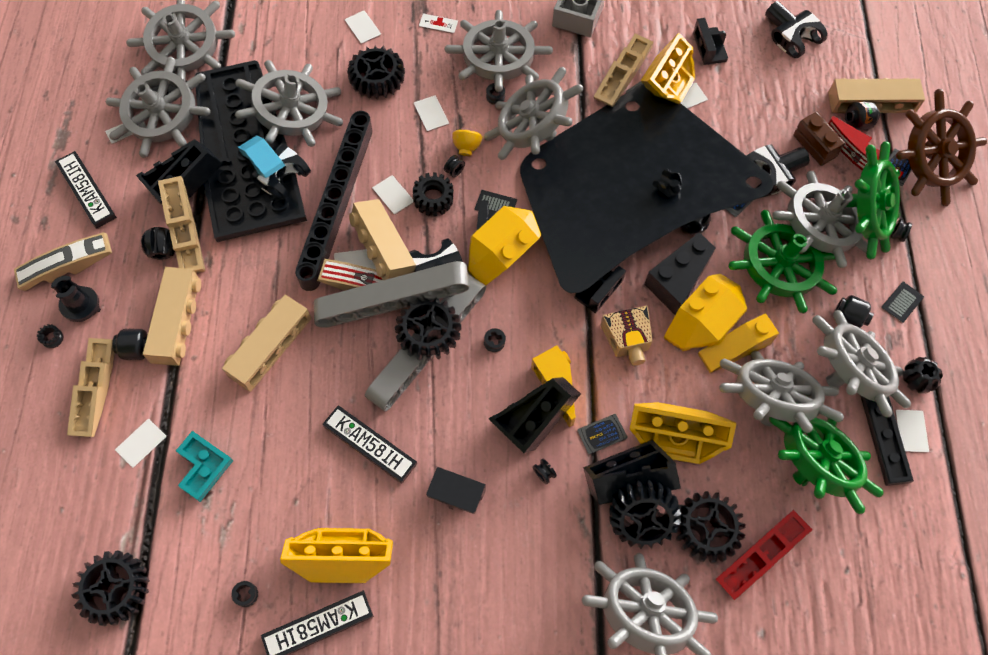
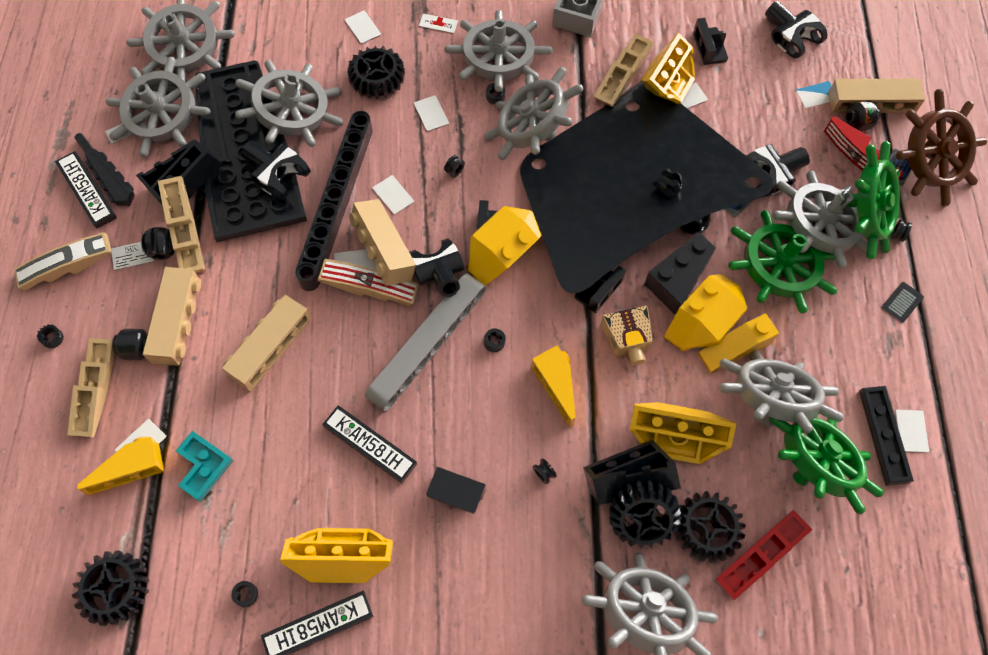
black piece [51,276,101,322] -> none
medium azure slope [238,135,285,178] -> none
light grey beam [314,261,469,327] -> none
black gear [395,297,462,362] -> none
black tyre [413,172,454,216] -> none
yellow brick [452,130,483,156] -> none
black sticker [474,190,517,211] -> none
black wedge [488,377,581,453] -> none
sticker [577,414,628,454] -> none
reddish brown brick [793,112,845,166] -> none
light grey piece [812,310,911,417] -> none
black head [835,295,874,328] -> none
black piece [902,357,943,394] -> none
none -> black sword [74,133,135,206]
none -> yellow slope [77,437,165,496]
none -> white sticker [111,242,154,270]
none -> sticker [796,81,832,108]

